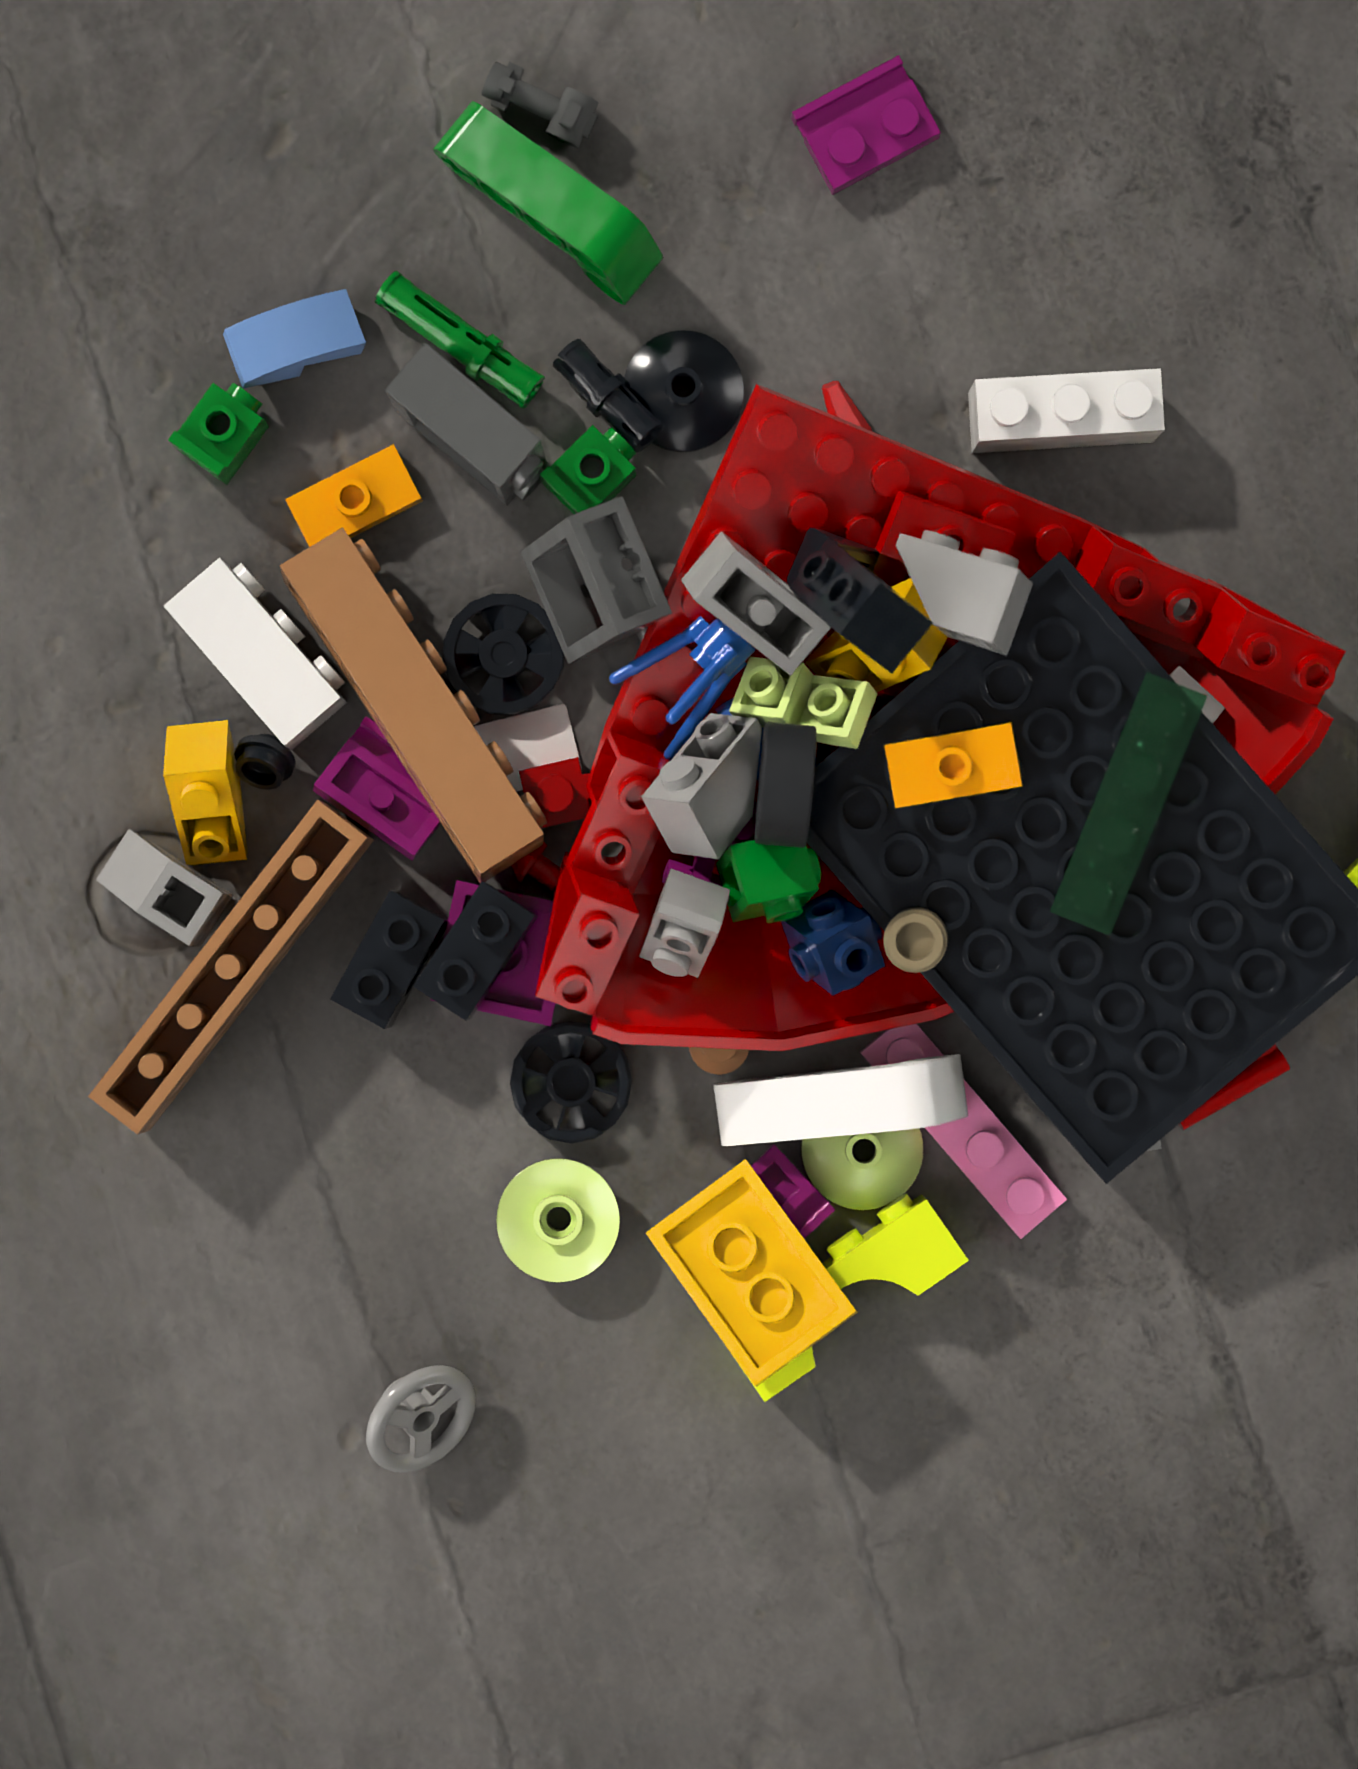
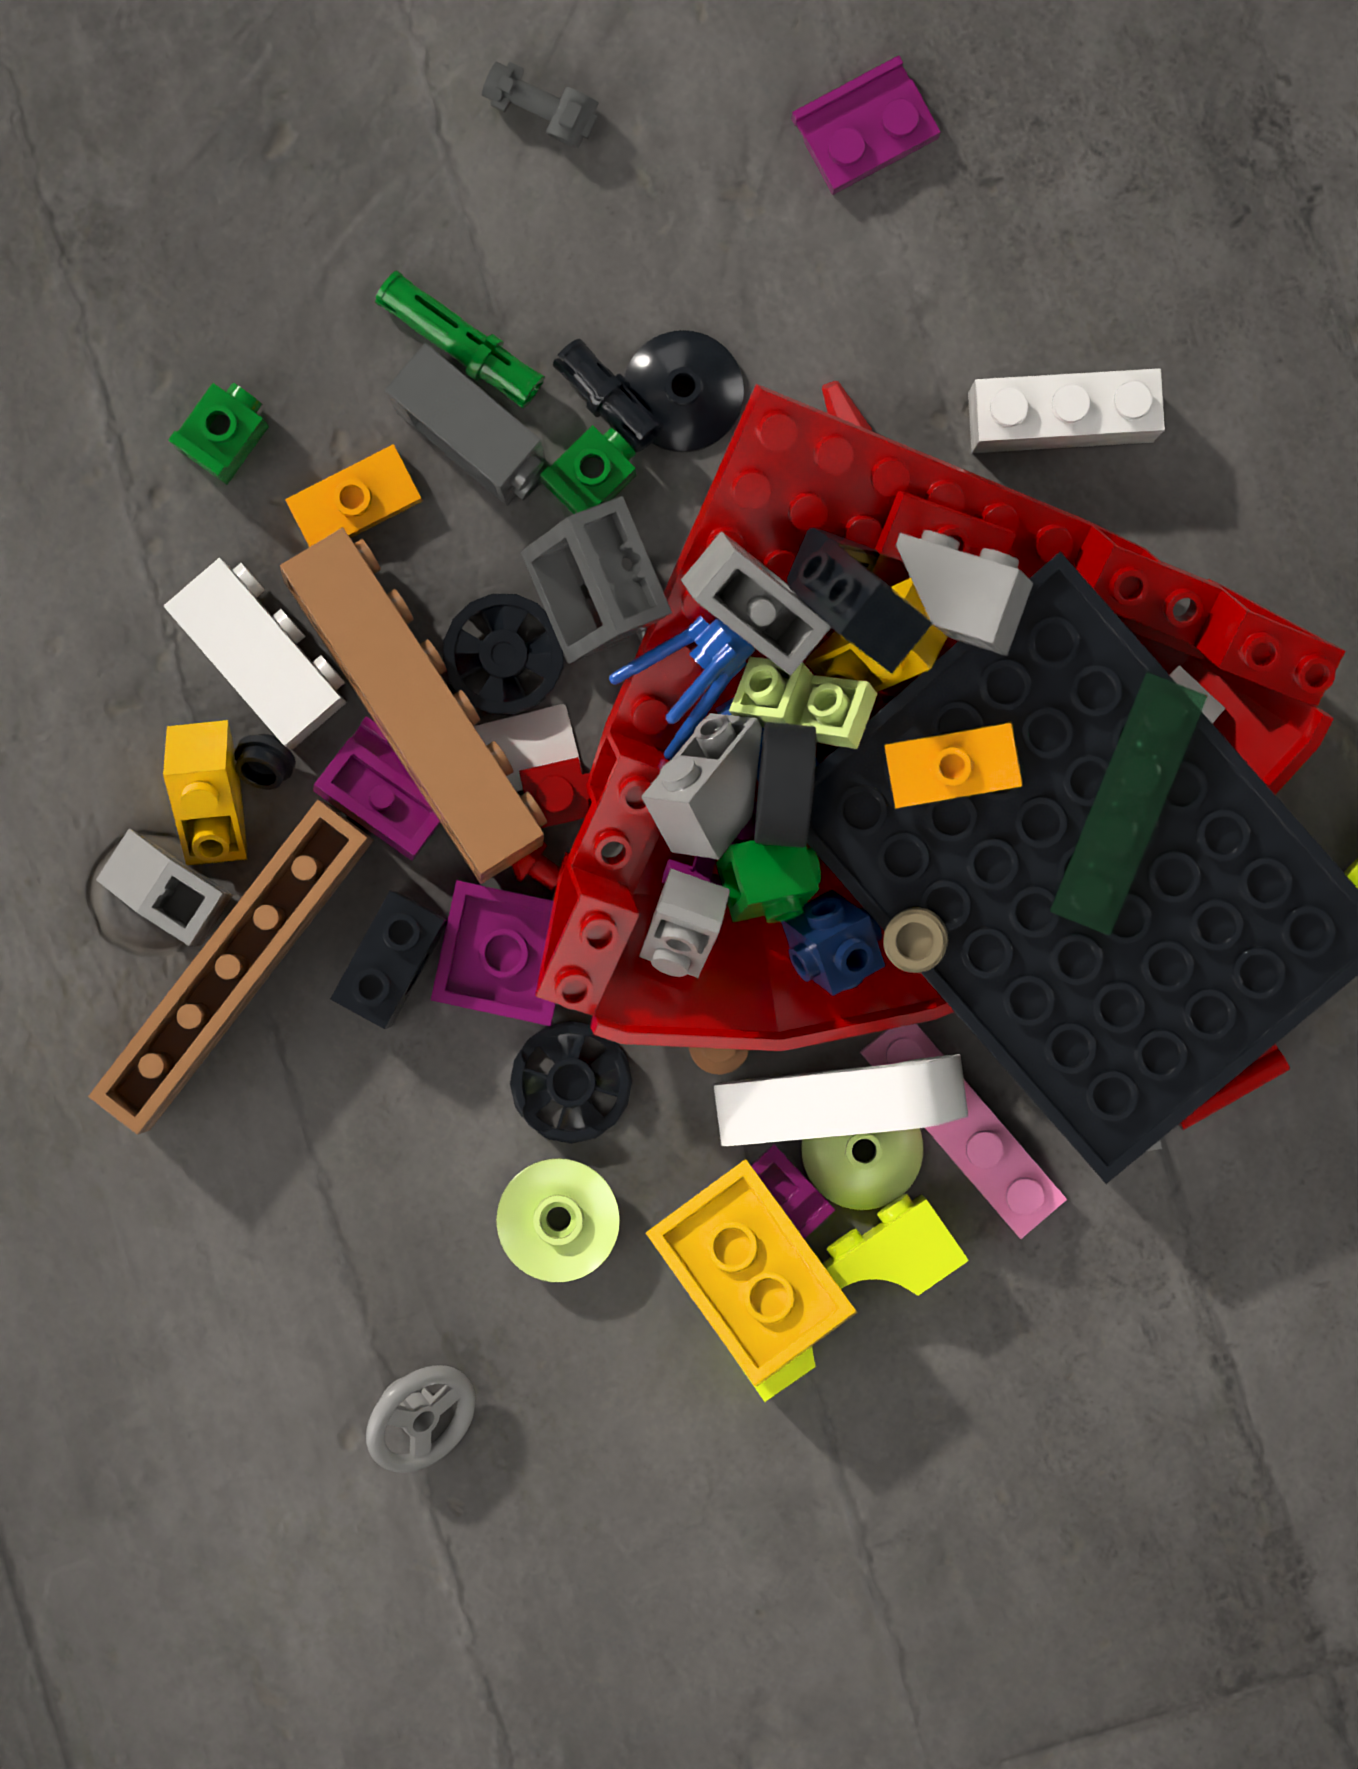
medium blue slope [223,289,366,389] -> none
black brick [413,881,538,1021] -> none
green beam [433,101,664,305] -> none

